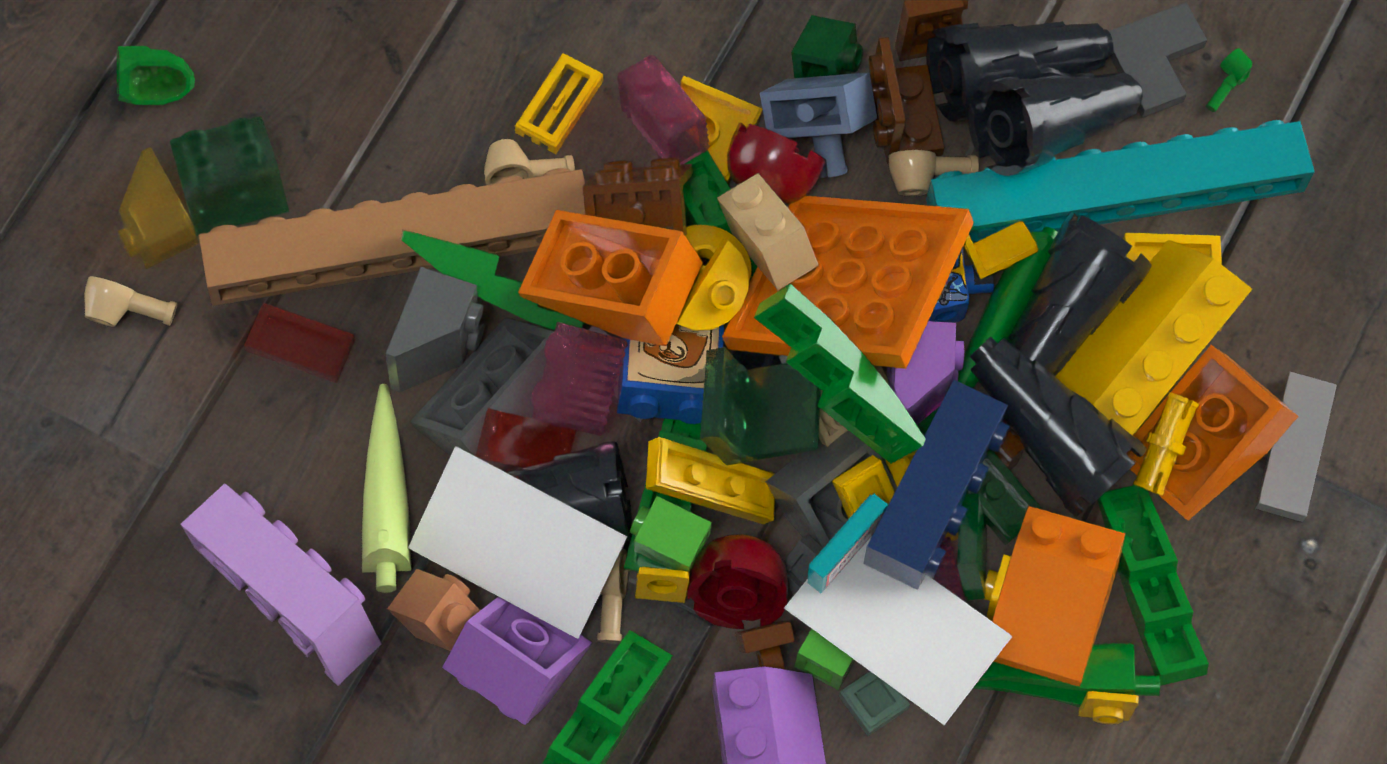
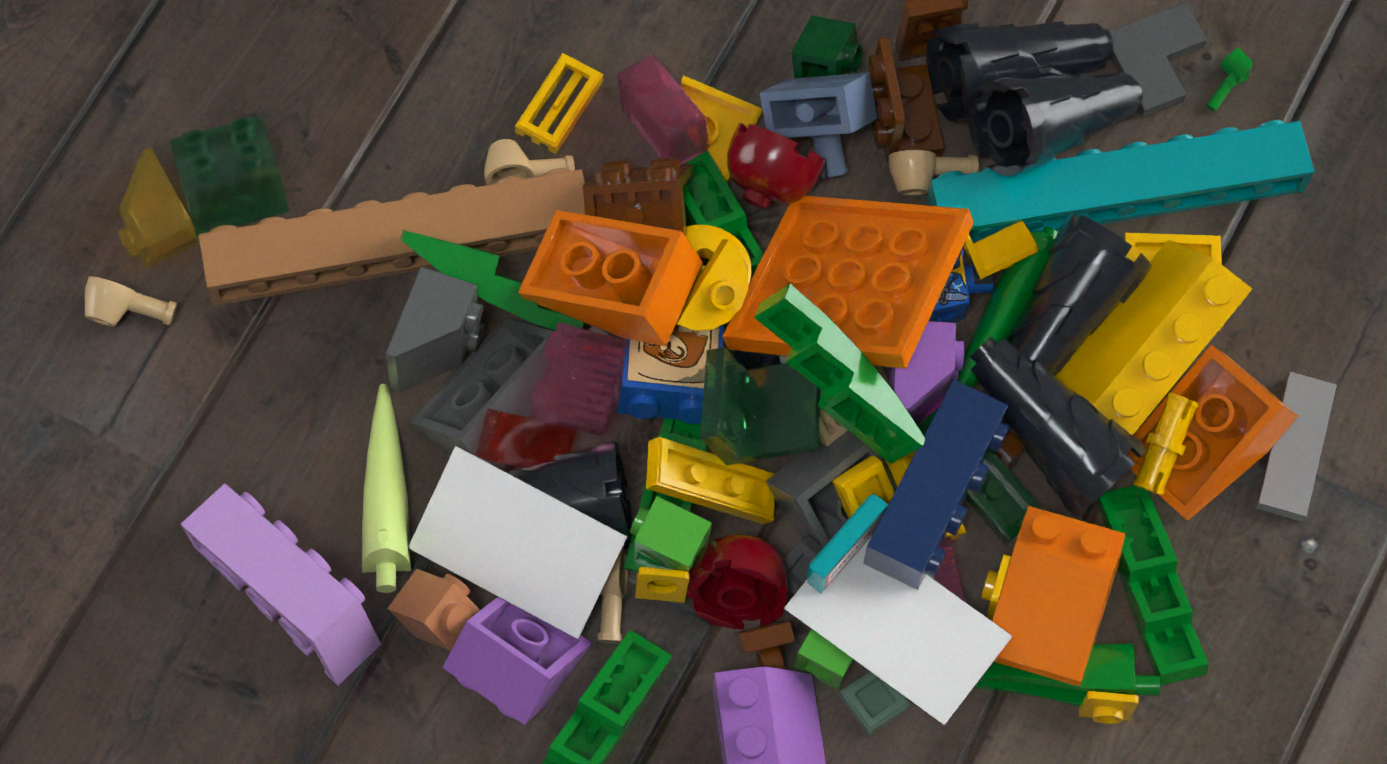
rock [116,46,195,105] -> none
clear red tile [244,303,355,383] -> none
tan brick [717,173,819,291] -> none
dark green tile [957,493,987,600] -> none

